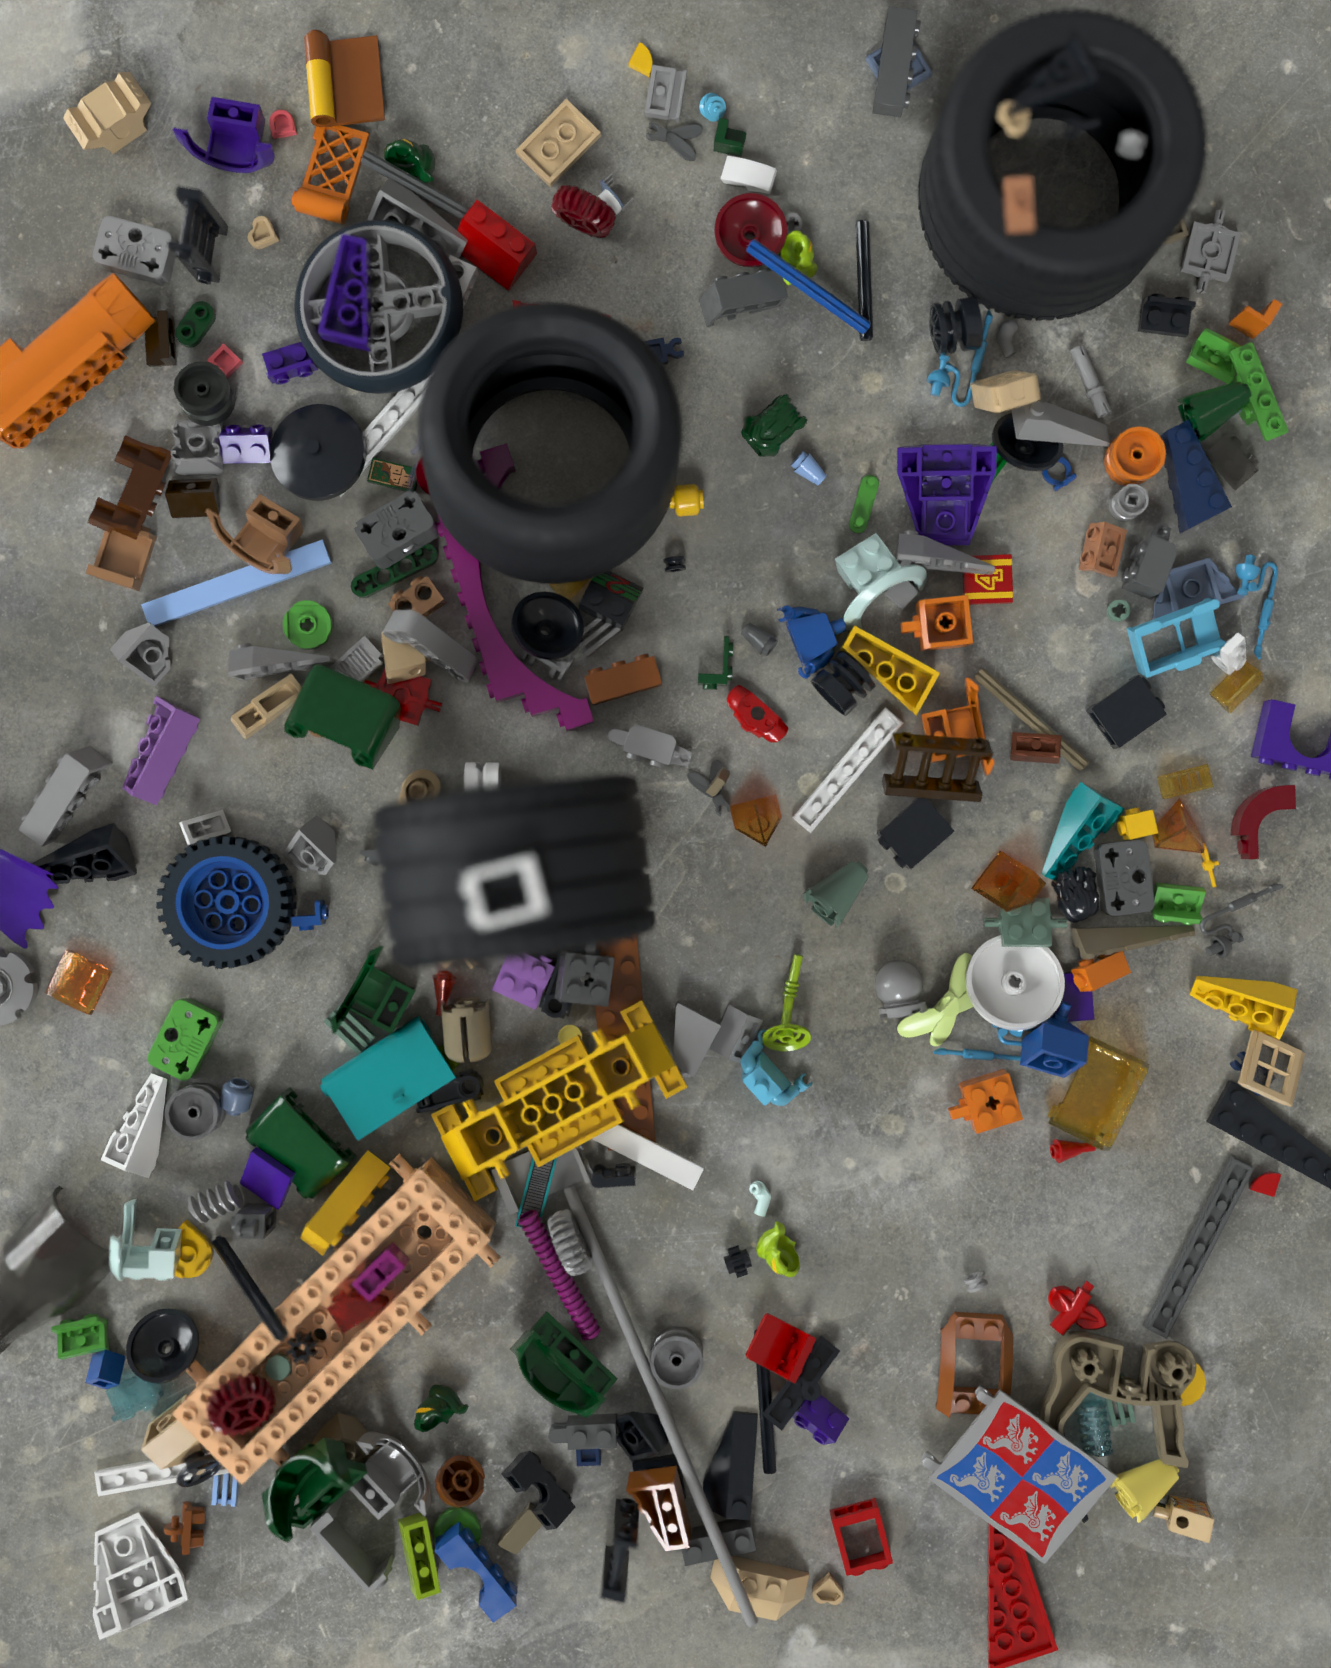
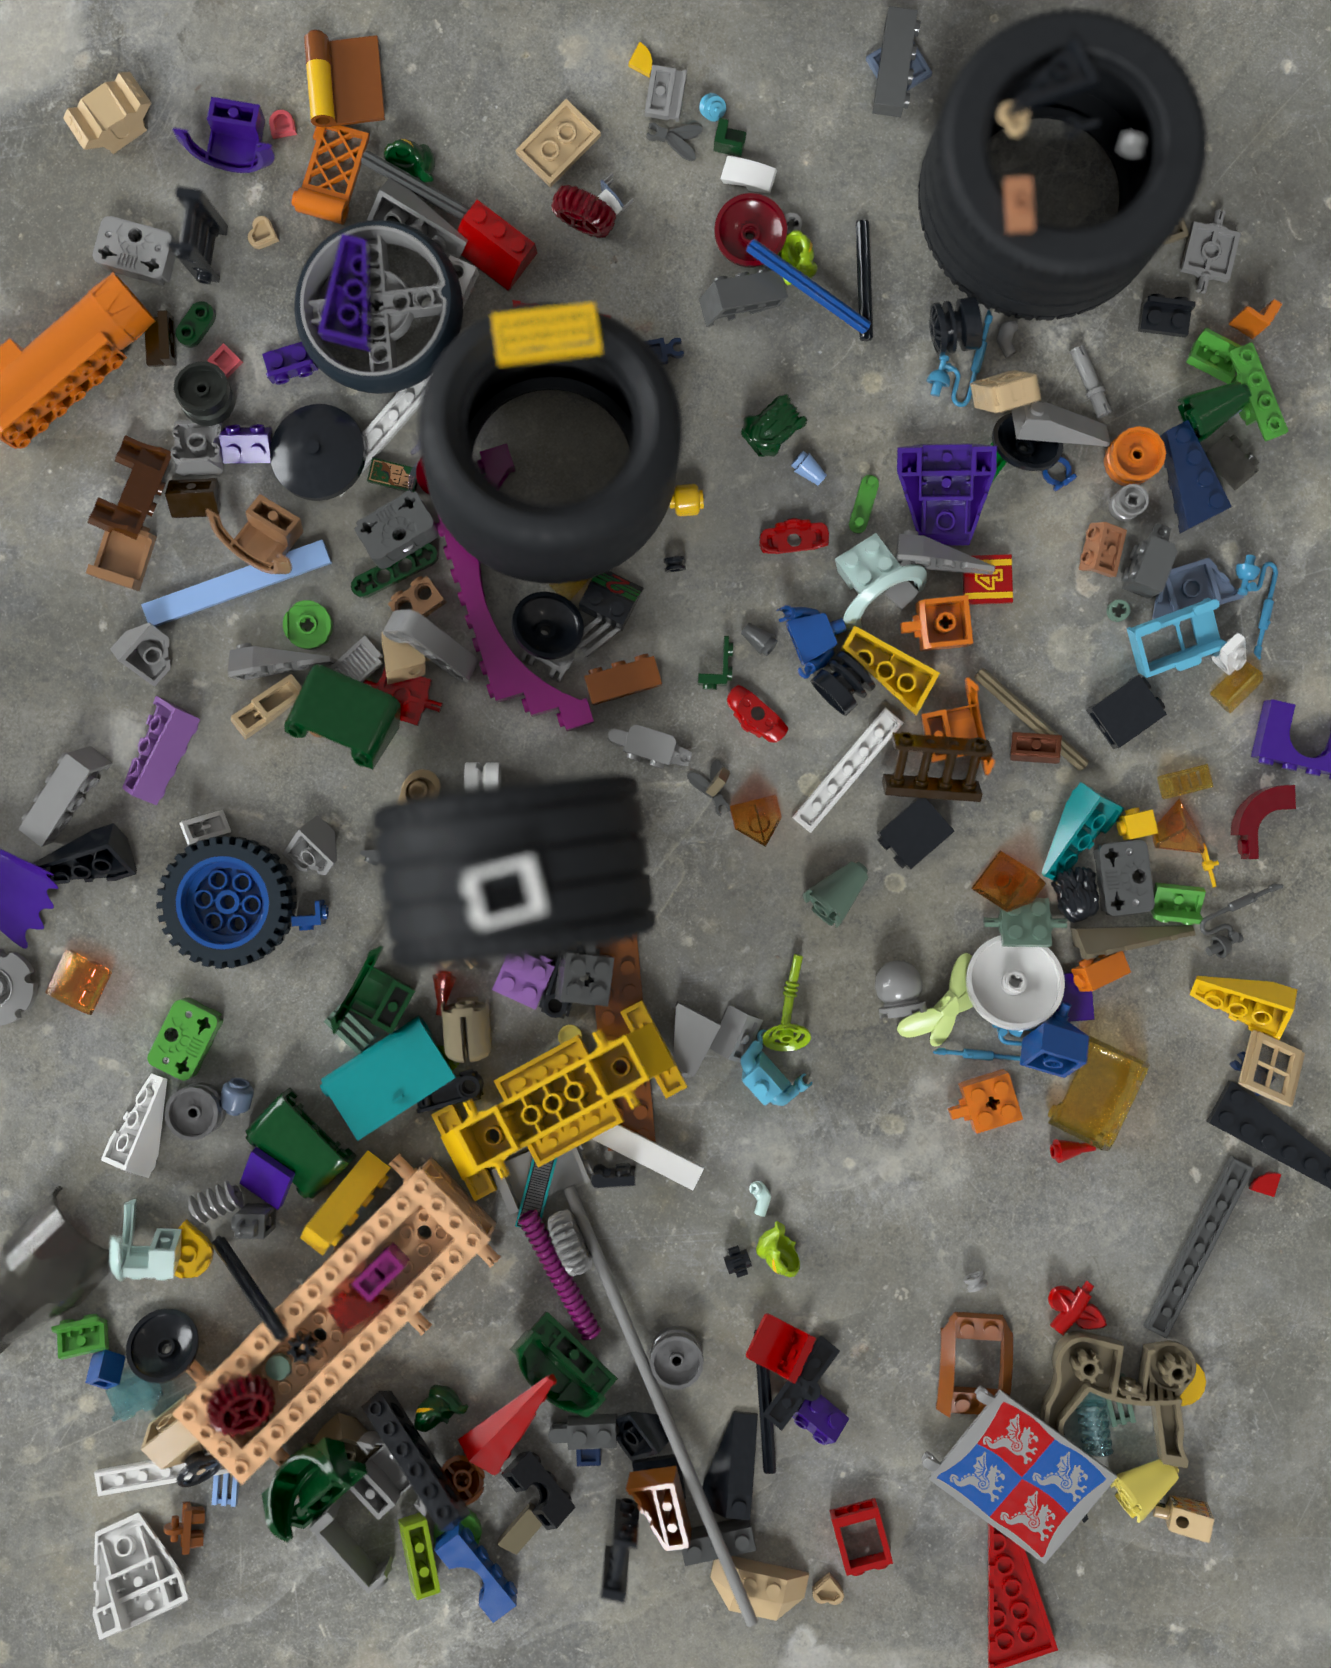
none -> black brick [361,1391,471,1531]
none -> red wedge [458,1374,557,1476]
none -> yellow tile [491,302,602,366]
none -> red piece [759,518,829,554]

